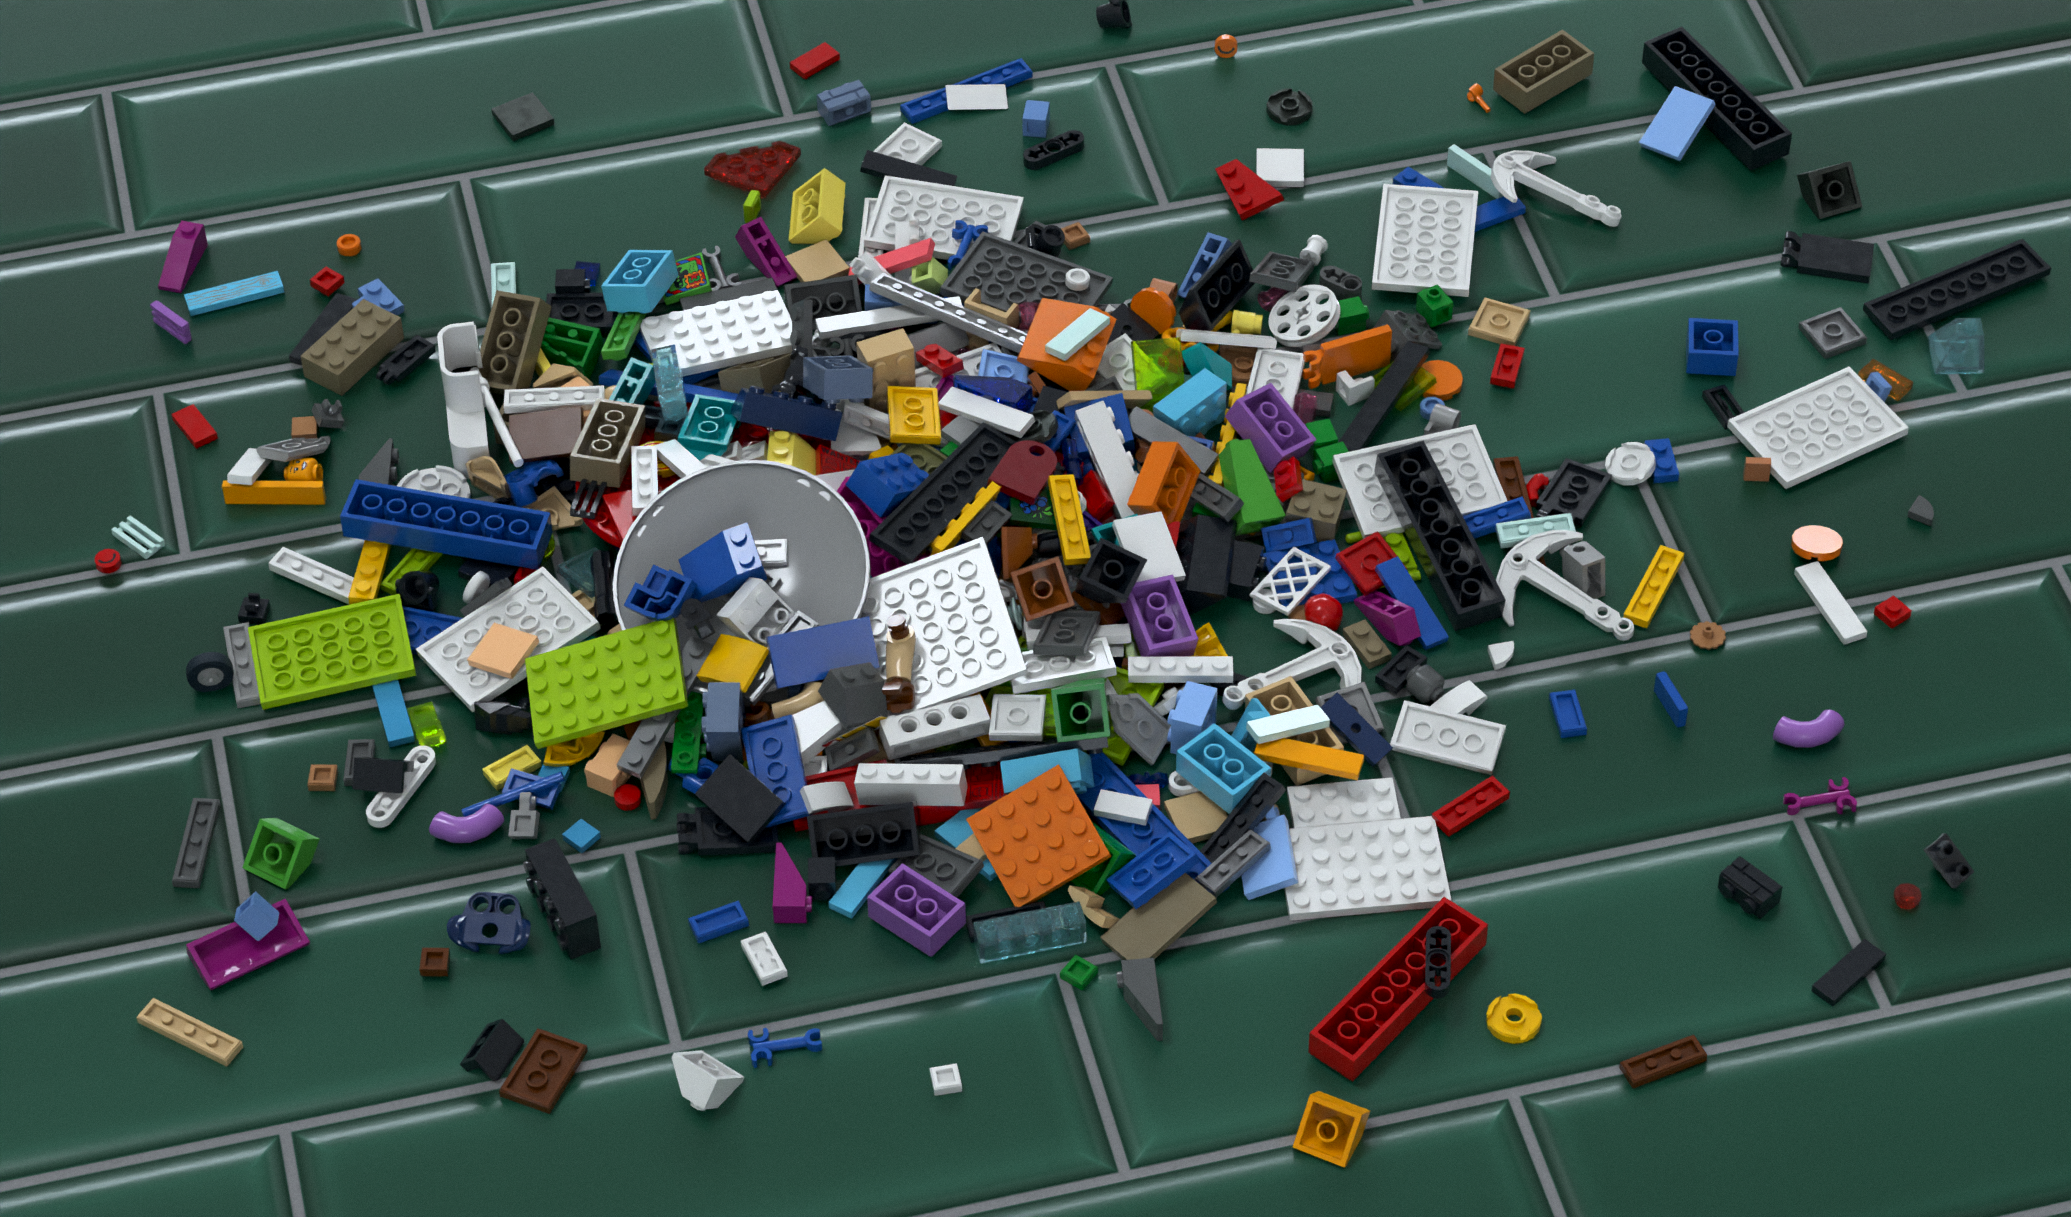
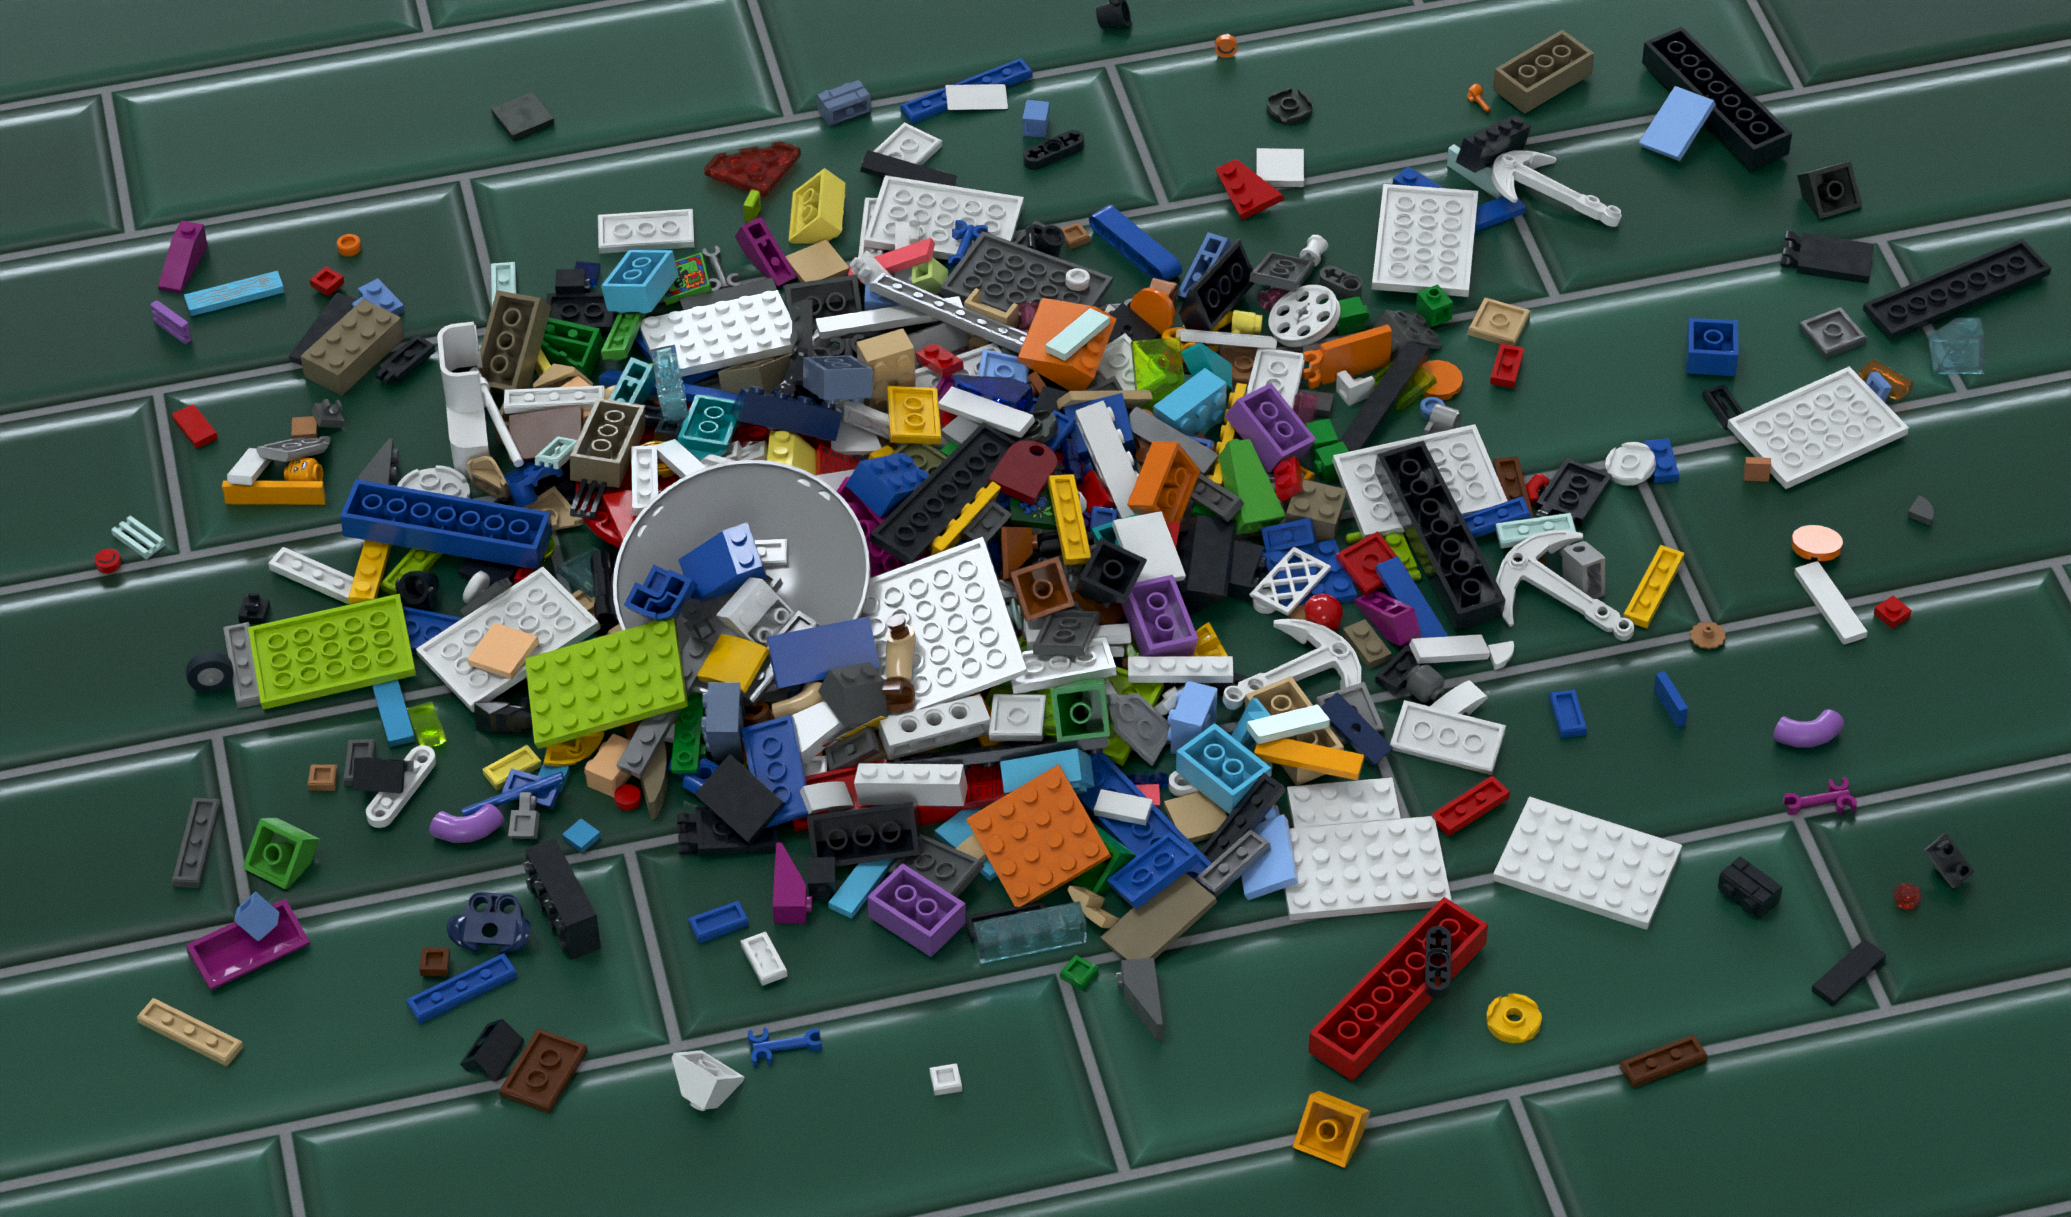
red tile [790,42,840,80] -> none
none -> blue tile [406,953,517,1024]
none -> light aqua tile [535,437,577,469]
none -> white tile [598,209,695,254]
none -> blue beam [1089,205,1182,281]
none -> blue tile [1089,506,1118,530]
none -> white tile [1409,635,1490,664]
none -> black brick [1456,115,1532,173]
none -> white plate [1493,797,1682,930]

